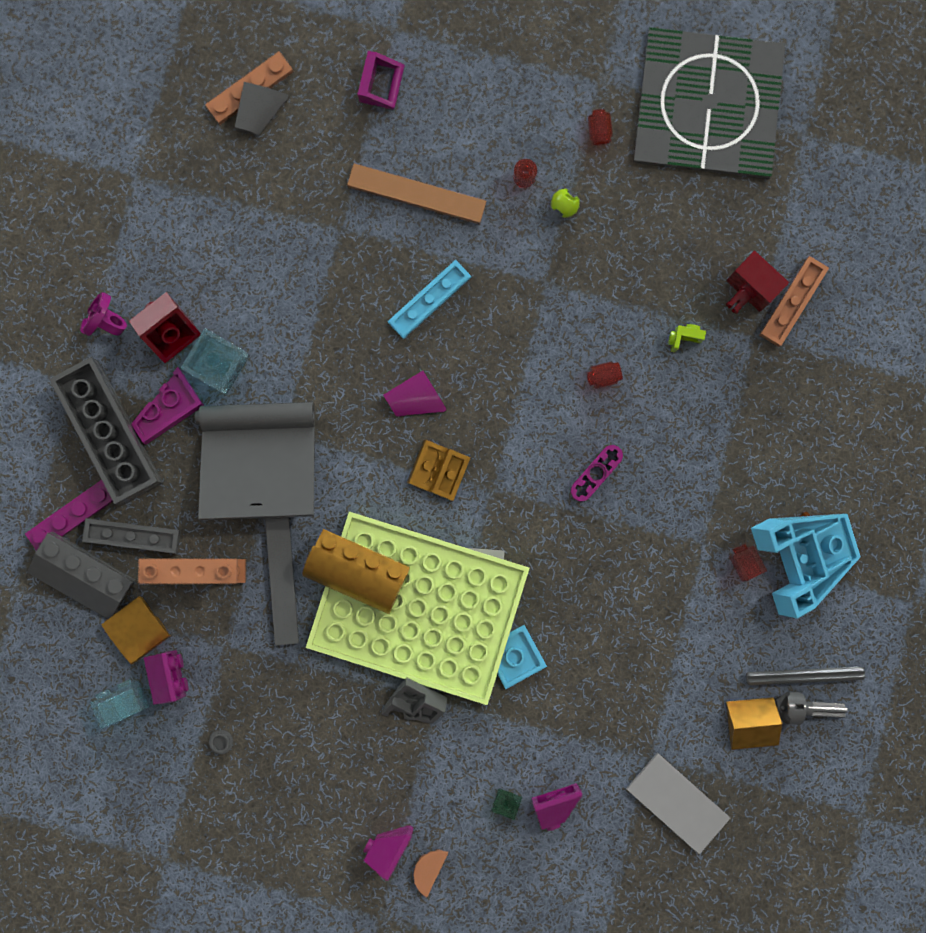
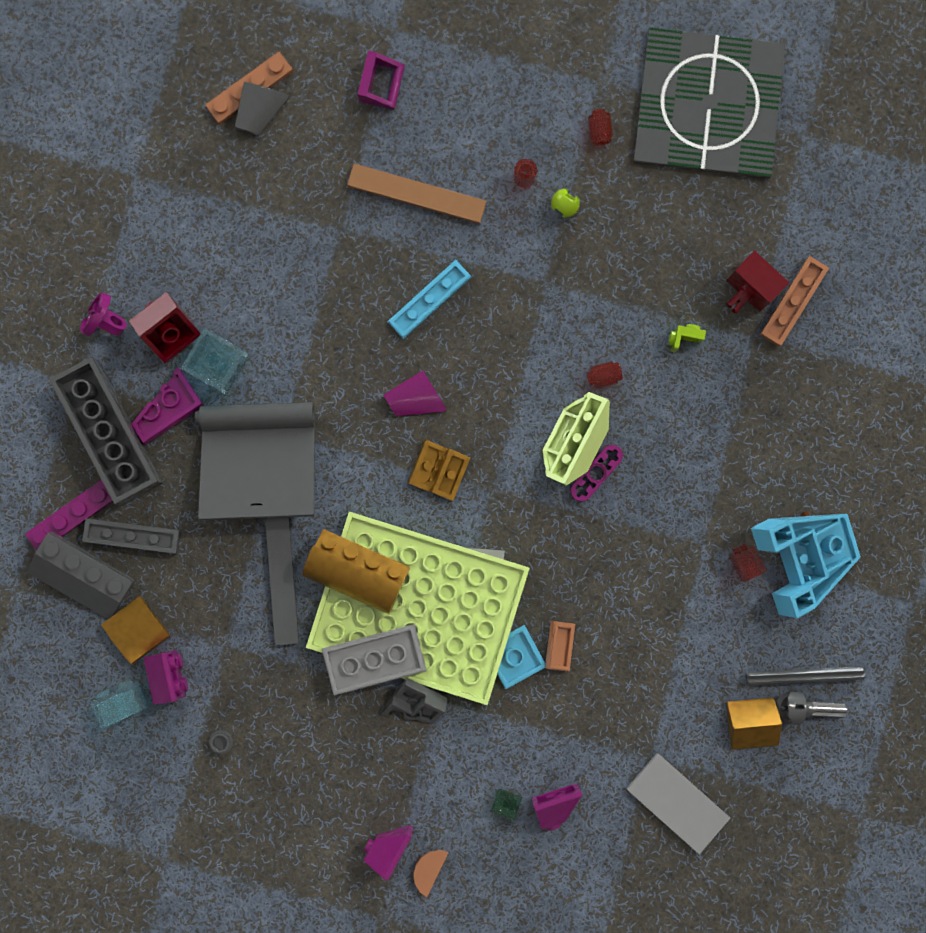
nougat fence [138,559,246,584] -> none
none -> light grey tile [322,624,427,695]
none -> yellowish green wedge [543,392,610,485]
none -> nougat tile [545,621,575,671]

